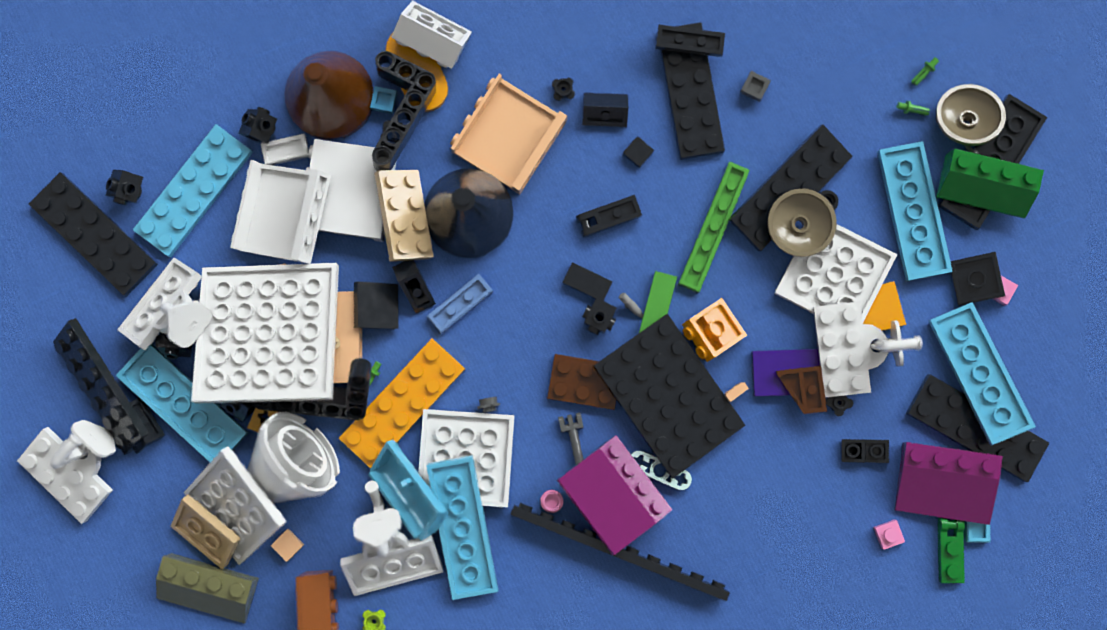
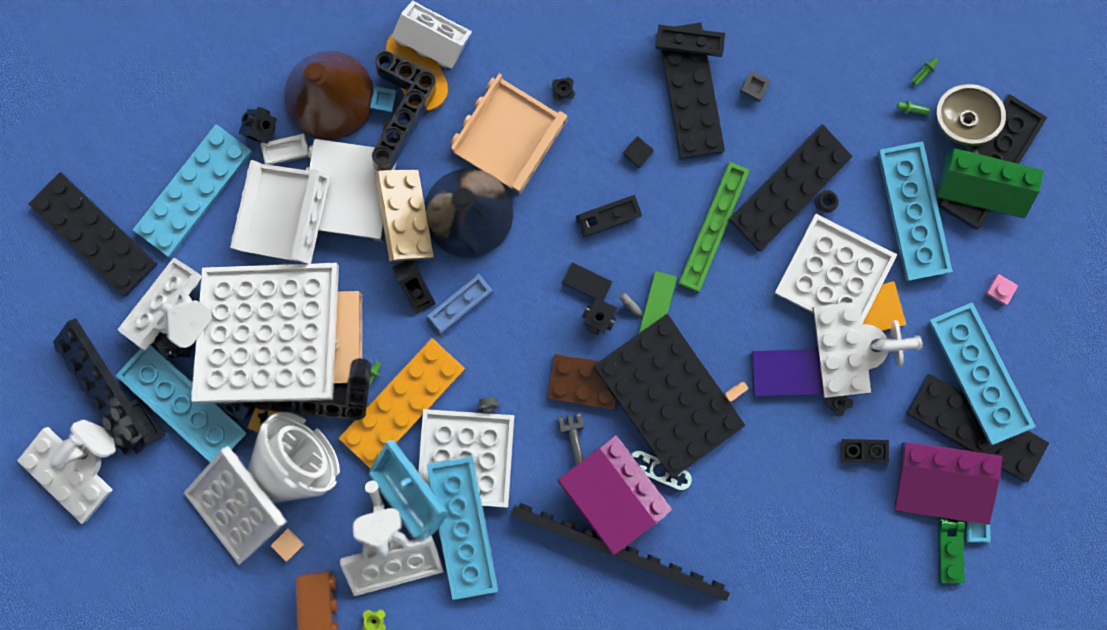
black brick [106,170,143,206] -> none
olive slope [156,553,259,624] -> none
tan plate [170,495,241,569] -> none
black tile [354,282,398,329] -> none
bright pink plate [540,490,563,513] -> none
black panel [583,93,628,127] -> none
light orange plate [682,298,747,362] -> none
dark tan dish [767,189,837,257] -> none
reddish brown wing [776,366,827,414] -> none
bright pink plate [873,519,905,550] -> none
black tile [950,252,1005,305] -> none

